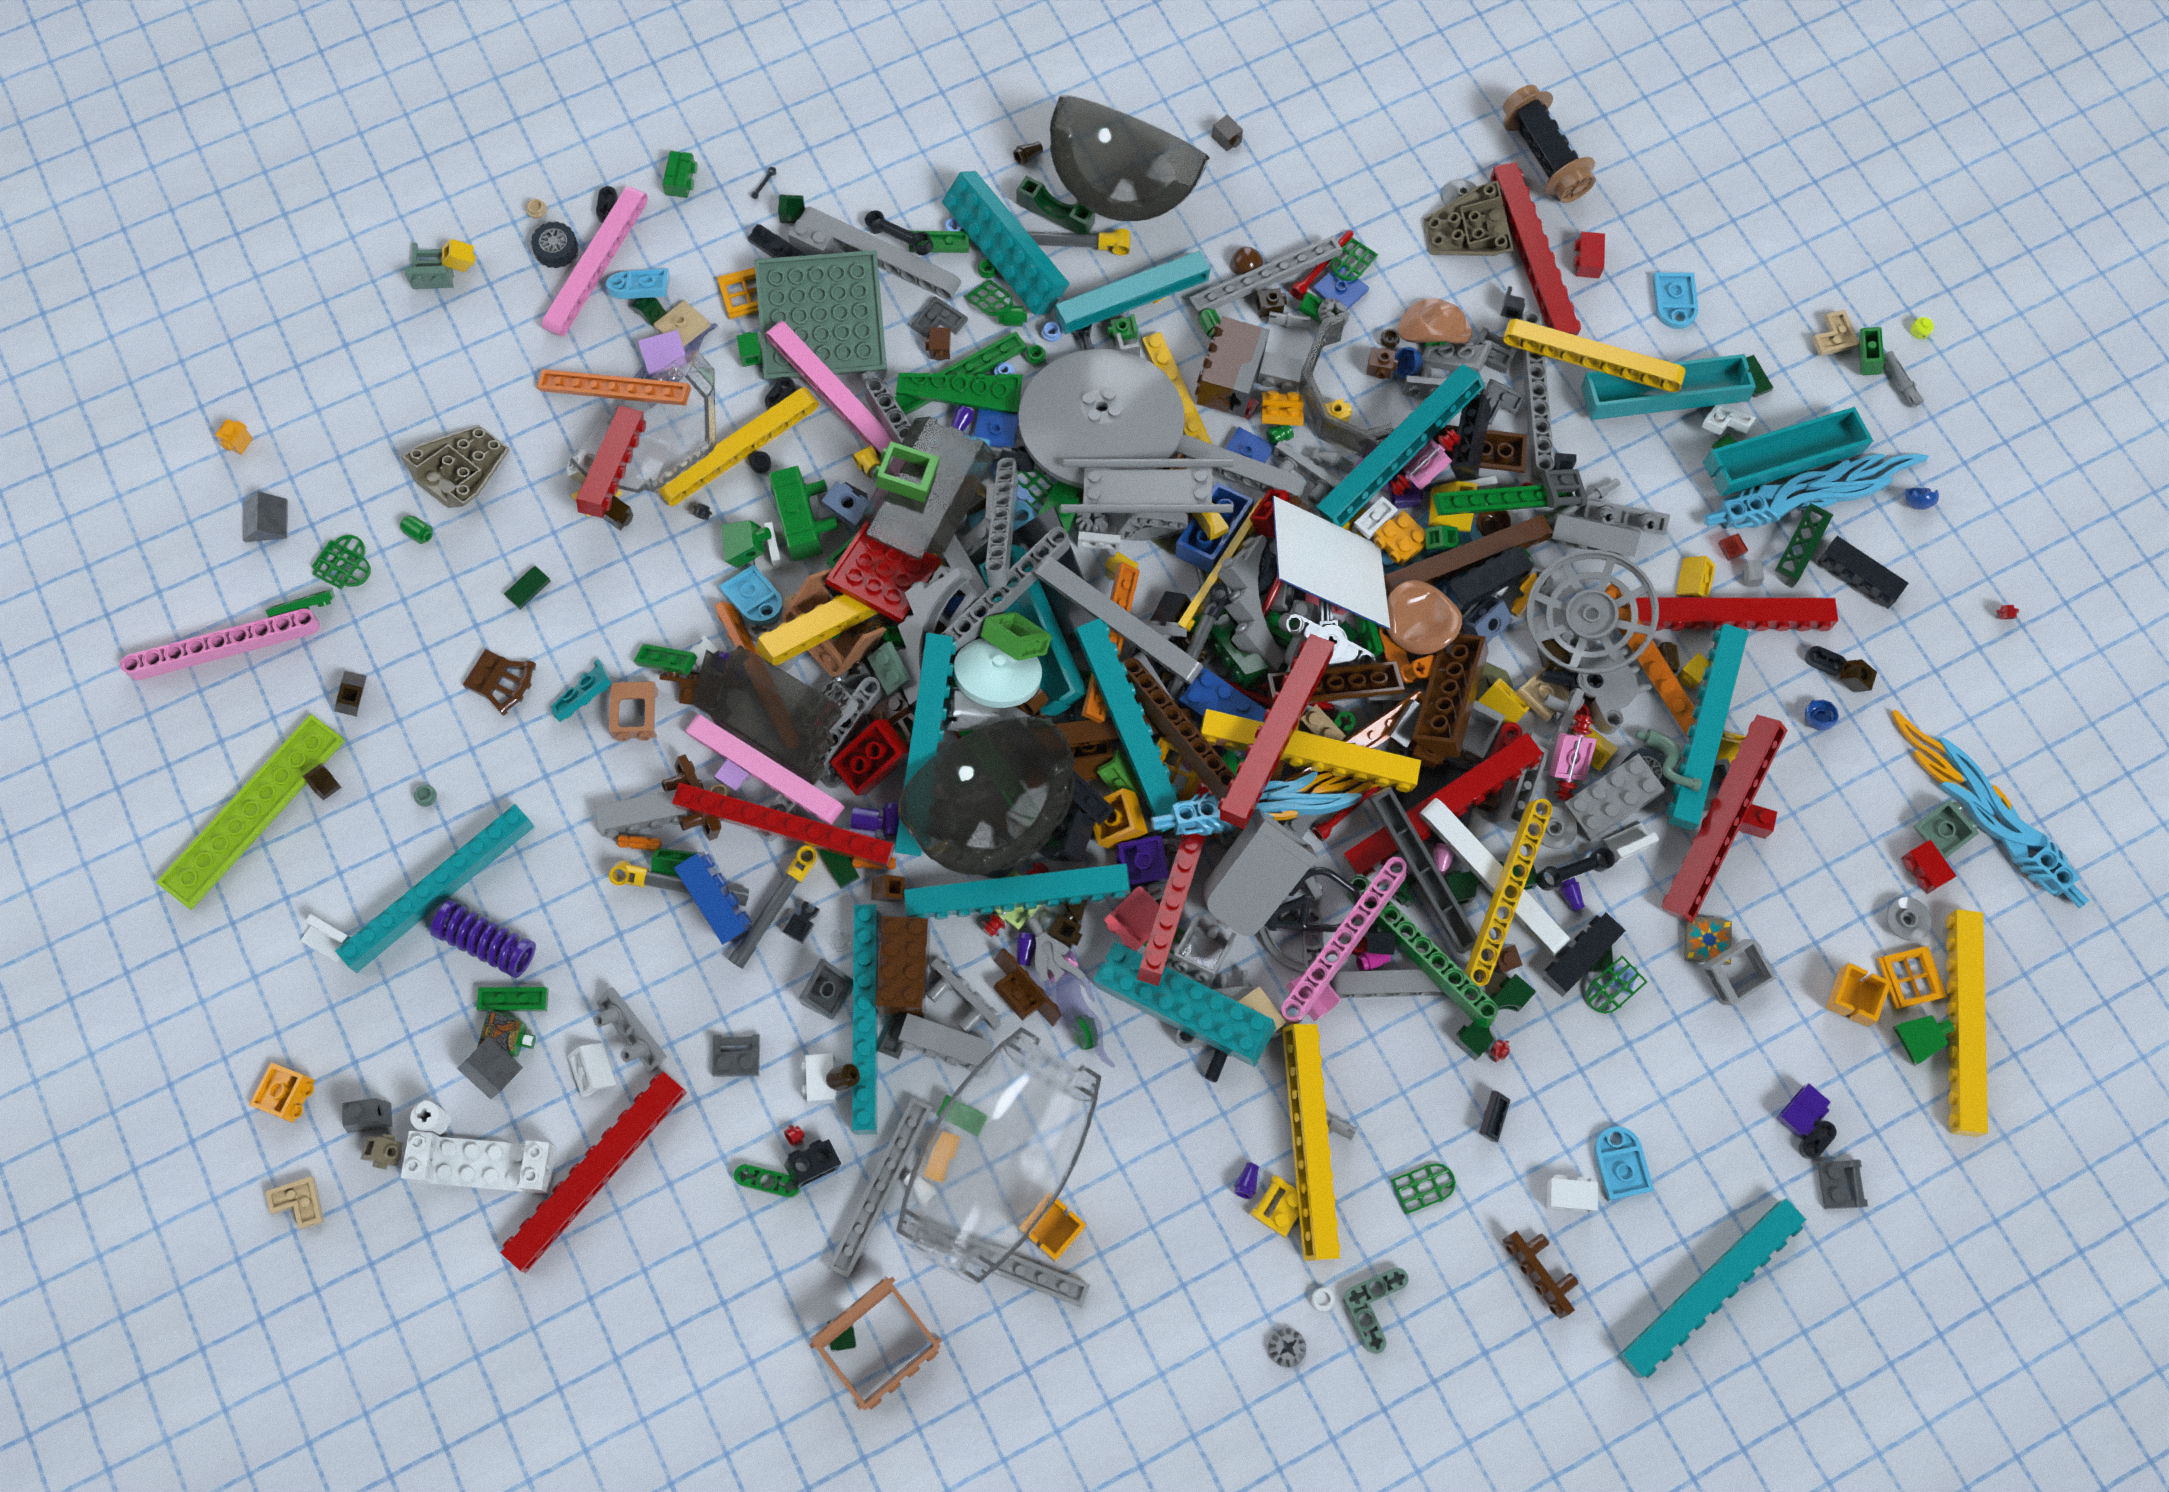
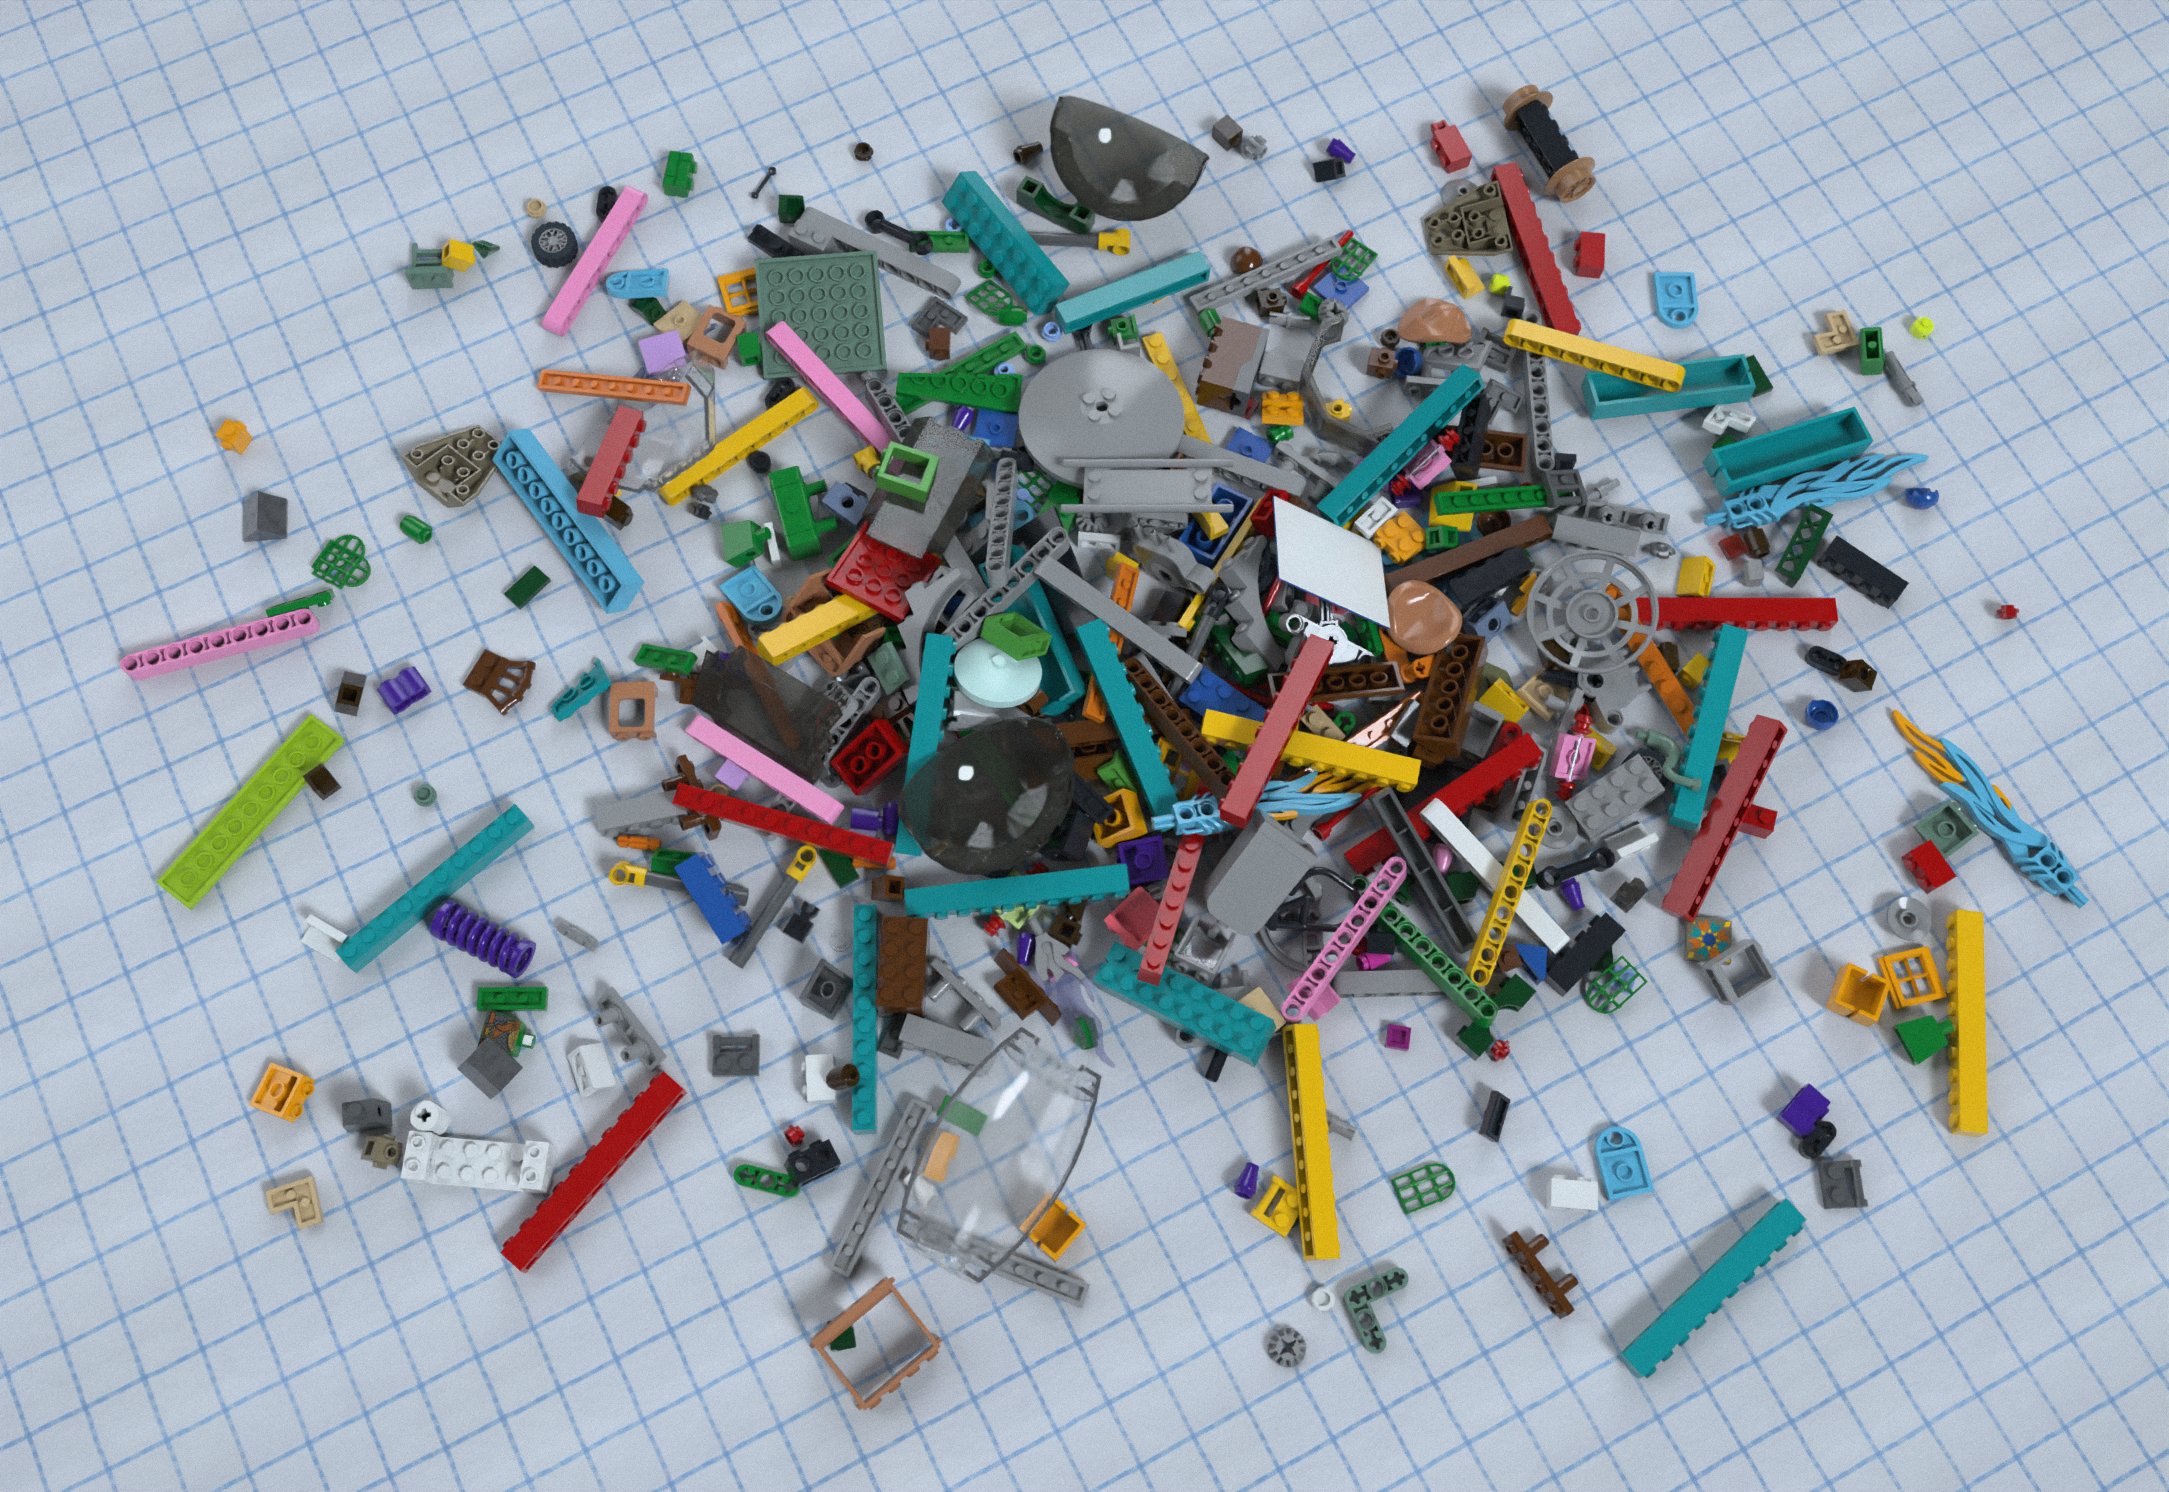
none -> dark purple brick [377,666,432,715]
none -> clear green slope [472,240,500,259]
none -> medium azure brick [492,428,645,614]
none -> light grey axle [557,921,599,951]
none -> nougat window [687,305,746,370]
none -> dark grey plant [693,484,719,504]
none -> dark brown plate [854,142,873,161]
none -> light grey piece [1128,524,1217,604]
none -> light grey gear [1243,135,1268,160]
none -> black panel [1313,157,1346,183]
none -> dark purple cone [1326,138,1356,164]
none -> magenta tile [1385,1024,1411,1051]
none -> brick [1430,120,1472,174]
none -> yellow panel [1444,255,1485,299]
none -> neon yellow piece [1489,273,1511,295]
none -> blue slope [1515,943,1547,985]
none -> clear smoke brick [1609,877,1649,913]
none -> flat silver plant [1650,543,1676,560]
none -> dark brown brick [1743,526,1770,559]

